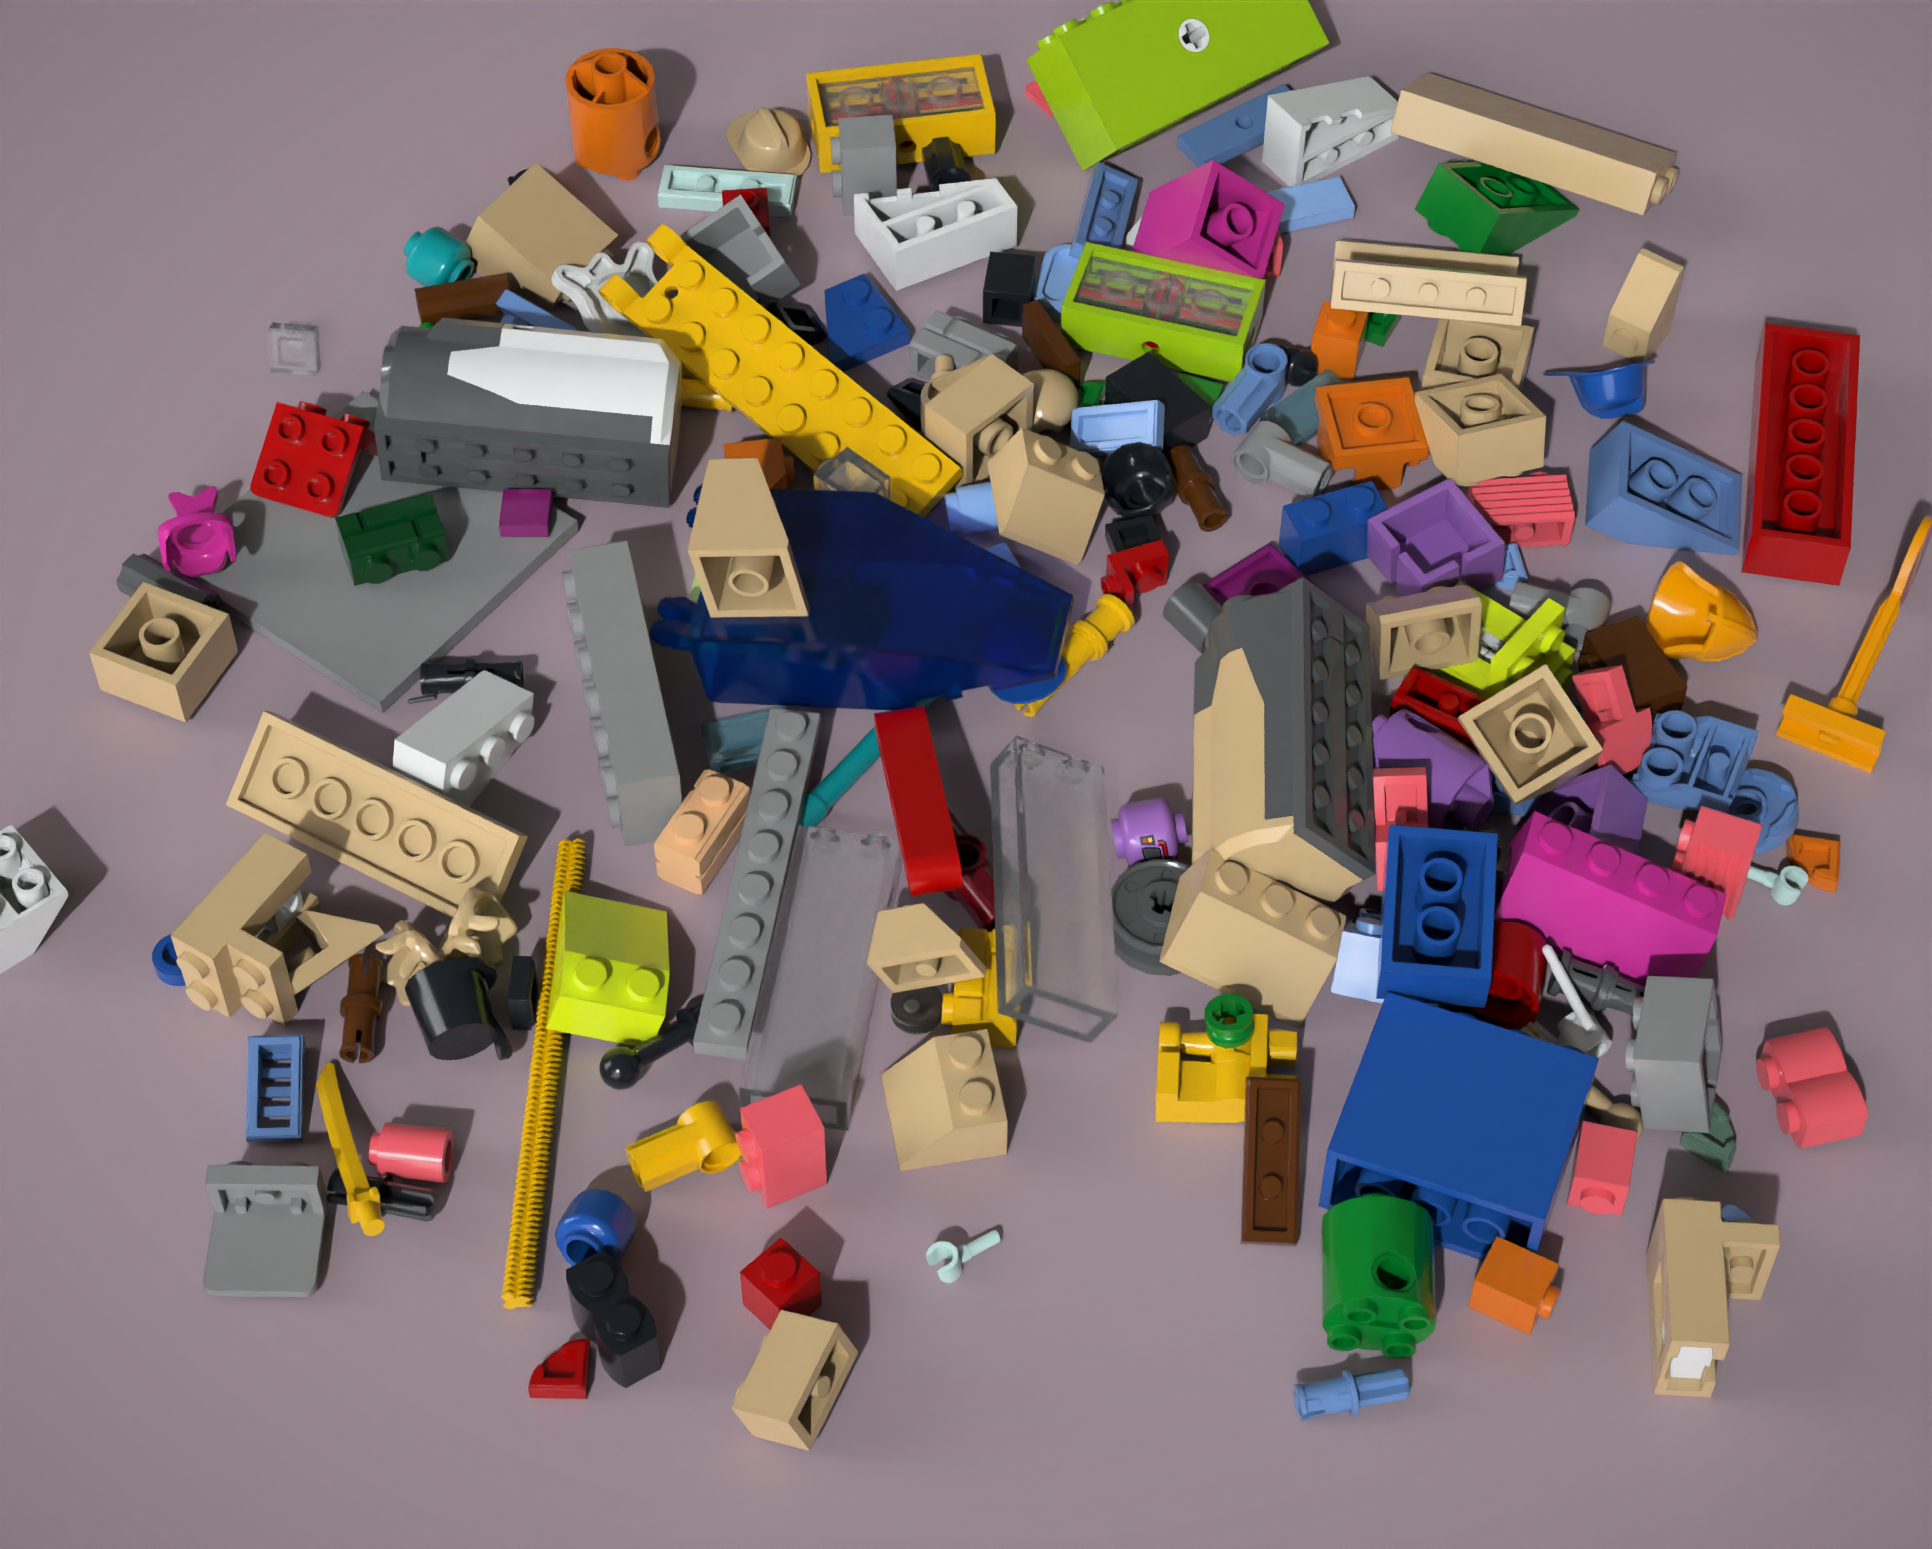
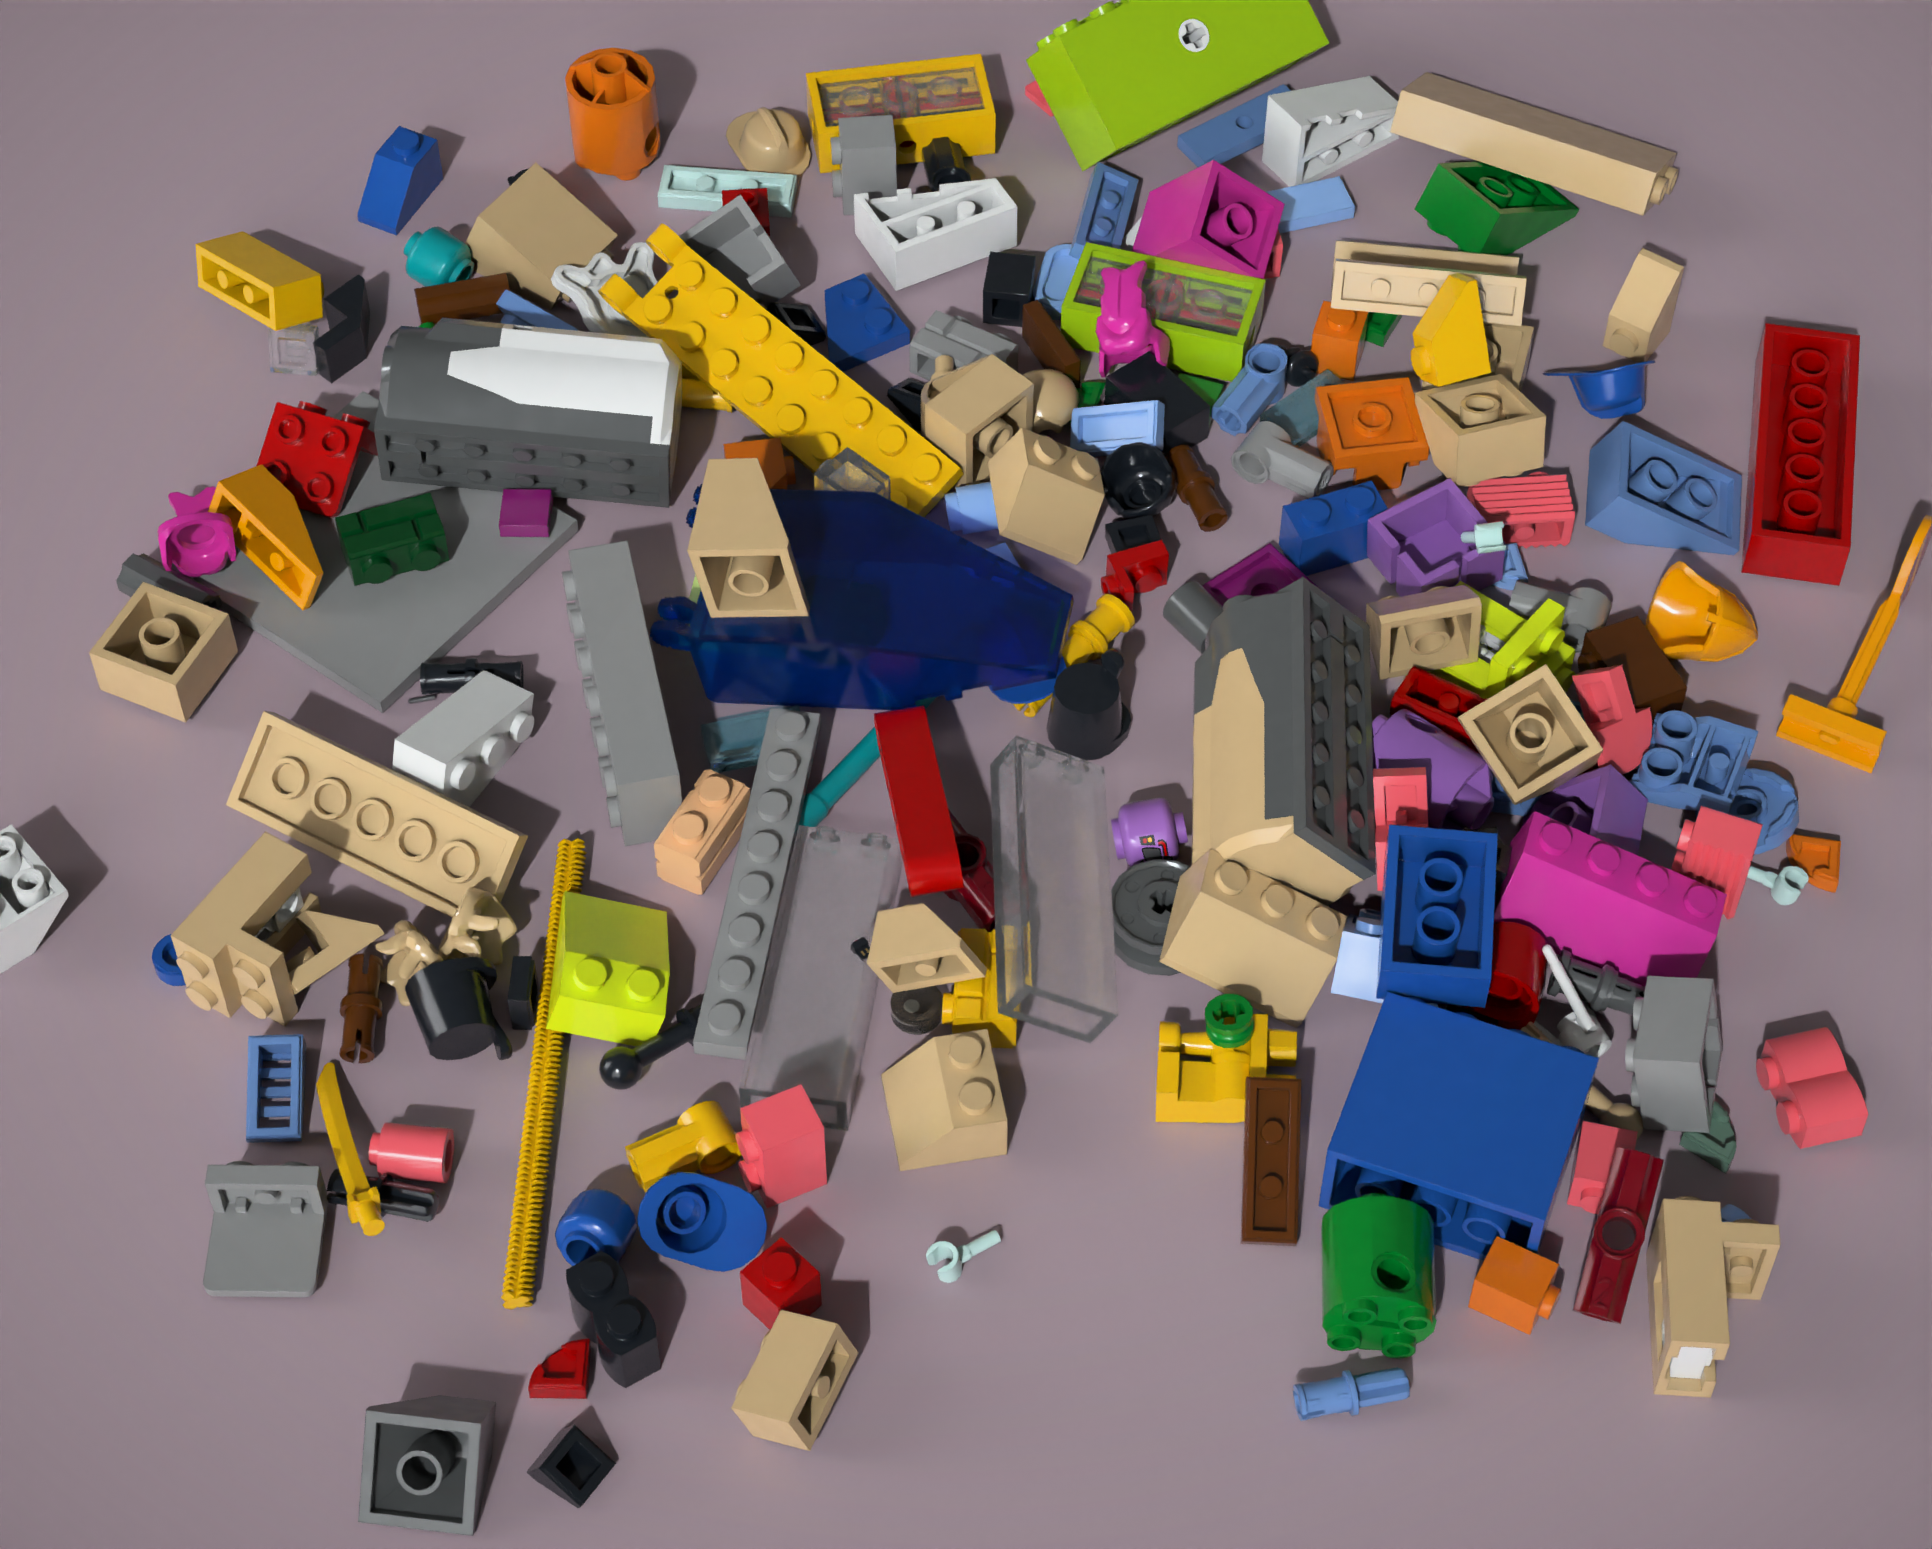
none -> yellow brick [196,231,324,331]
none -> light orange slope [208,464,324,610]
none -> black slope [313,274,370,384]
none -> blue slope [357,126,443,236]
none -> dark grey slope [358,1395,496,1536]
none -> black slope [527,1425,616,1508]
none -> blue piece [637,1172,767,1272]
none -> black piece [850,937,870,961]
none -> black hat [1046,649,1131,761]
none -> dark pink hair [1095,261,1170,378]
none -> yellow slope [1411,273,1491,387]
none -> light aqua hand [1461,521,1506,554]
none -> dark red piece [1572,1147,1664,1324]

